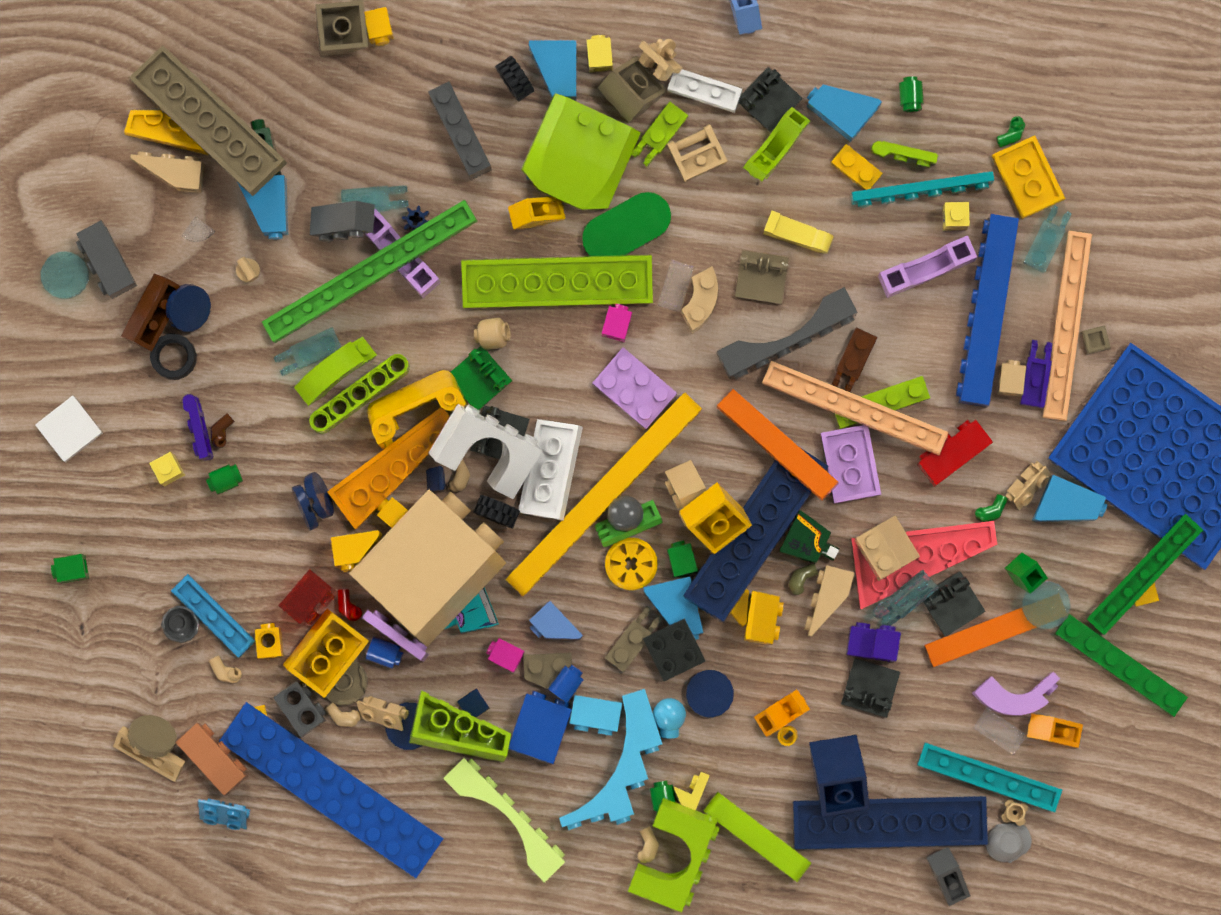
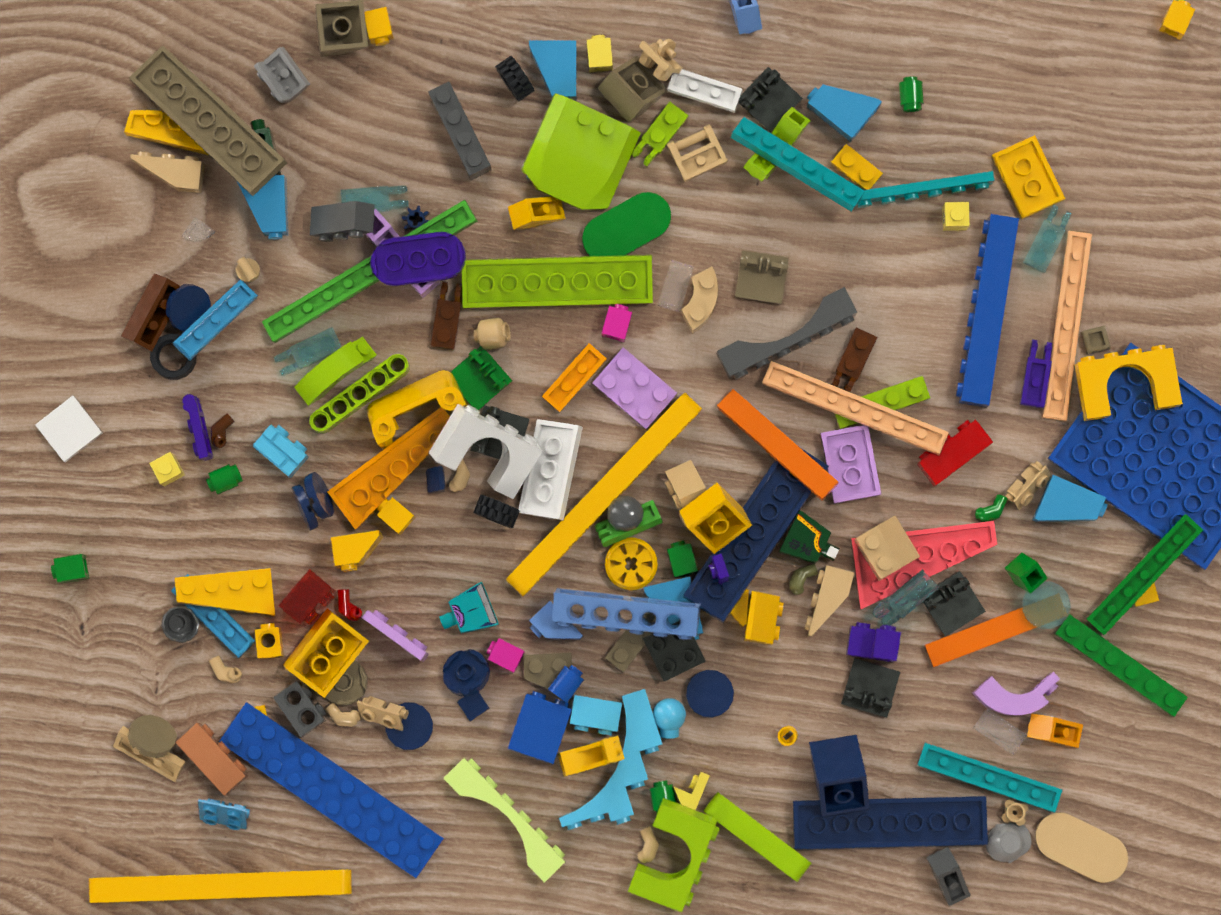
clear light blue tile [41,251,89,299] -> none
dark grey brick [76,220,137,299] -> none
tan brick [349,490,506,647] -> none
blue brick [366,637,404,669] -> none
lime wedge [409,690,511,762] -> none
light orange brick [754,689,810,737] -> none
light yellow leg [763,211,834,254] -> none
lime hinge [871,140,938,168] -> none
lavender arch [878,235,977,298] -> none
green arm [996,116,1025,148] -> none
tan brick [997,360,1026,397] -> none
none -> yellow beam [89,869,352,903]
none -> dark azure tile [173,279,258,361]
none -> yellow wing [175,568,275,617]
none -> medium azure brick [253,425,309,478]
none -> light grey bracket [254,47,311,103]
none -> dark purple tile [371,232,466,286]
none -> reddish brown hinge [431,281,462,350]
none -> dark blue tile [443,649,490,697]
none -> light orange plate [542,343,607,413]
none -> medium blue brick [552,588,701,640]
none -> yellow arch [558,736,625,777]
none -> dark purple plate [709,554,729,584]
none -> teal plate [730,117,865,212]
none -> tan tile [1035,812,1128,882]
none -> yellow arch [1075,345,1182,421]
none -> yellow brick [1159,0,1195,40]

